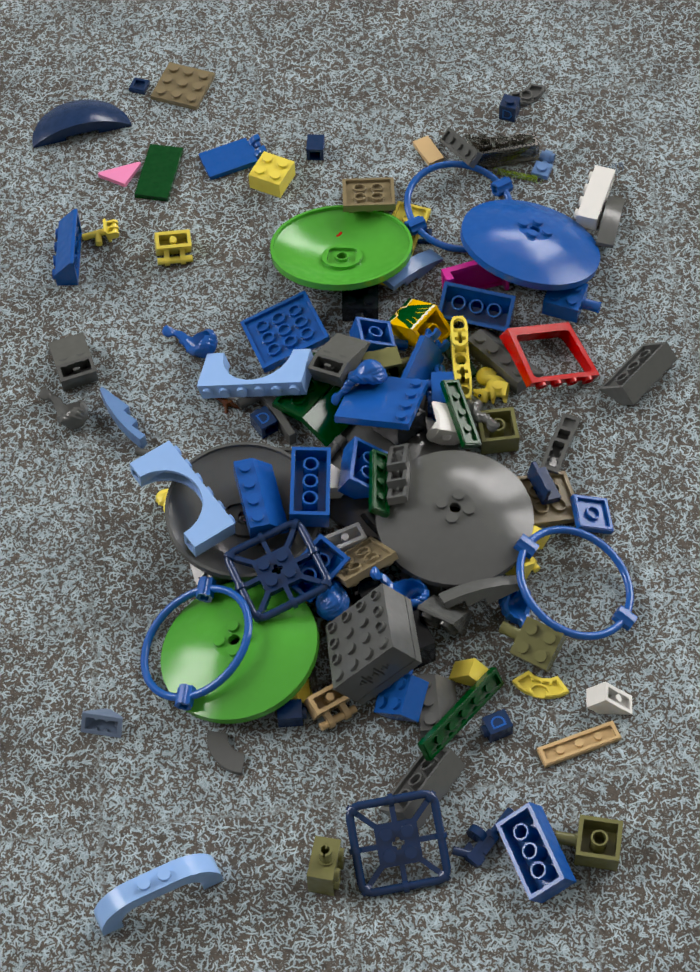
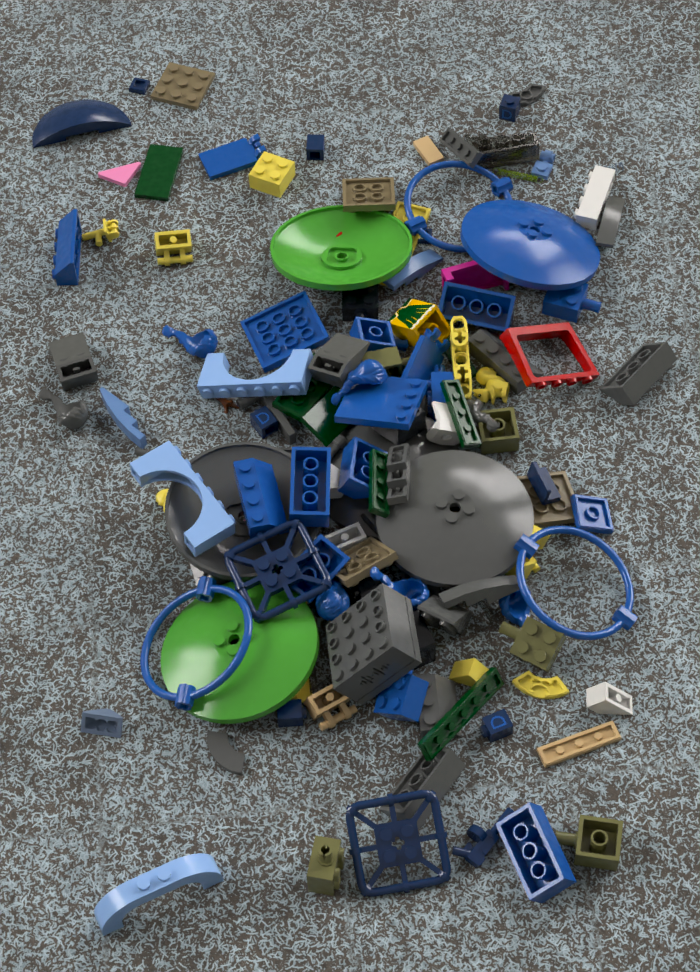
dark grey slope [540,413,581,474] -> none

